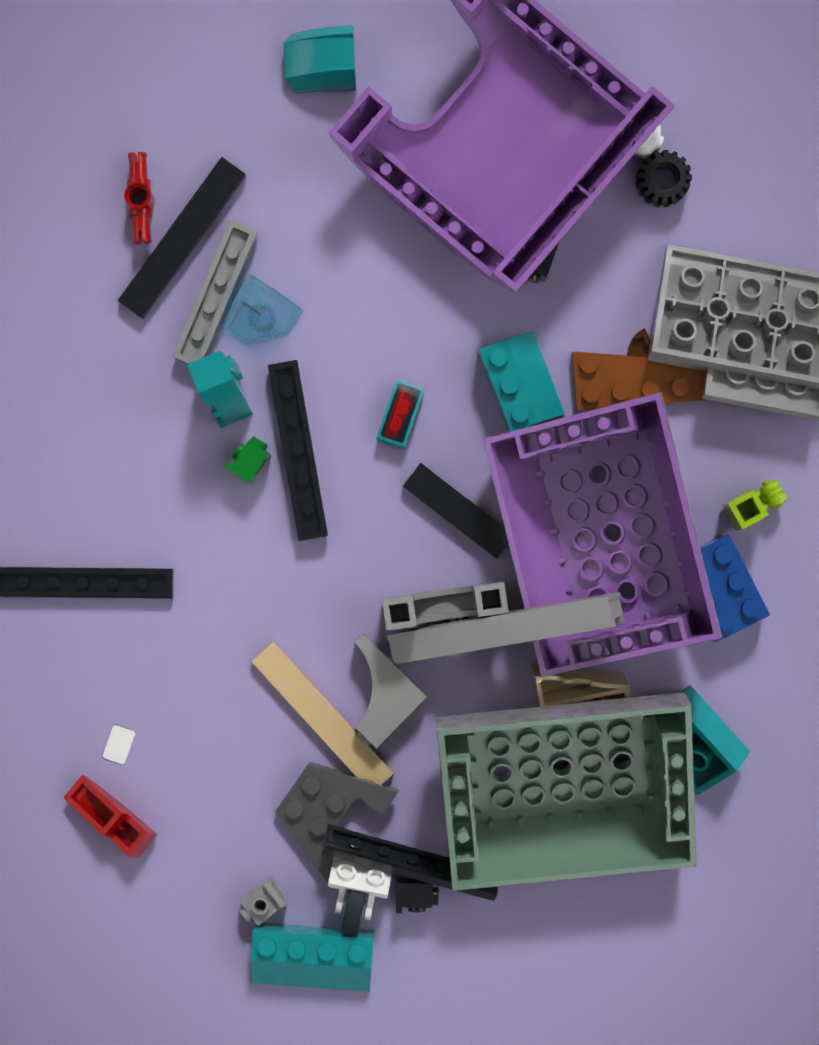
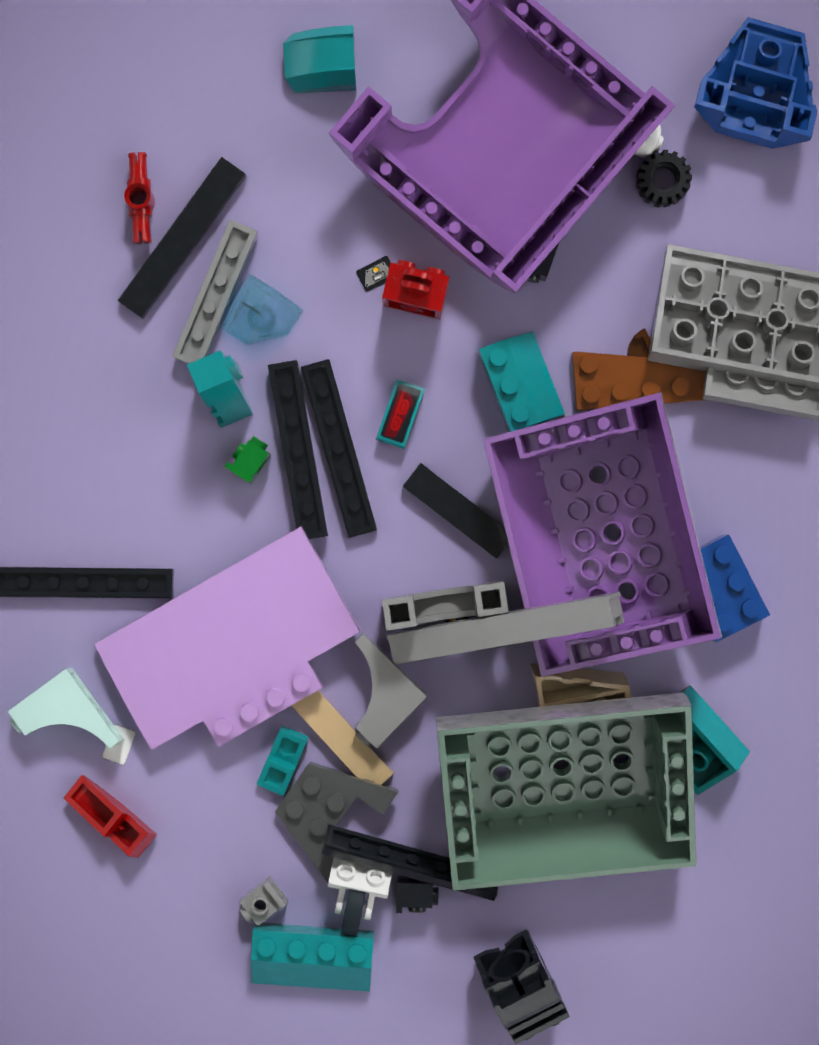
lime brick [722,480,788,530] -> none
none -> light aqua arch [8,667,124,749]
none -> lavender slope [94,526,361,750]
none -> teal slope [256,725,309,796]
none -> black tile [301,359,377,538]
none -> sticker [356,256,390,291]
none -> red brick [382,260,450,320]
none -> black piece [473,929,570,1045]
none -> blue wedge [694,17,817,149]

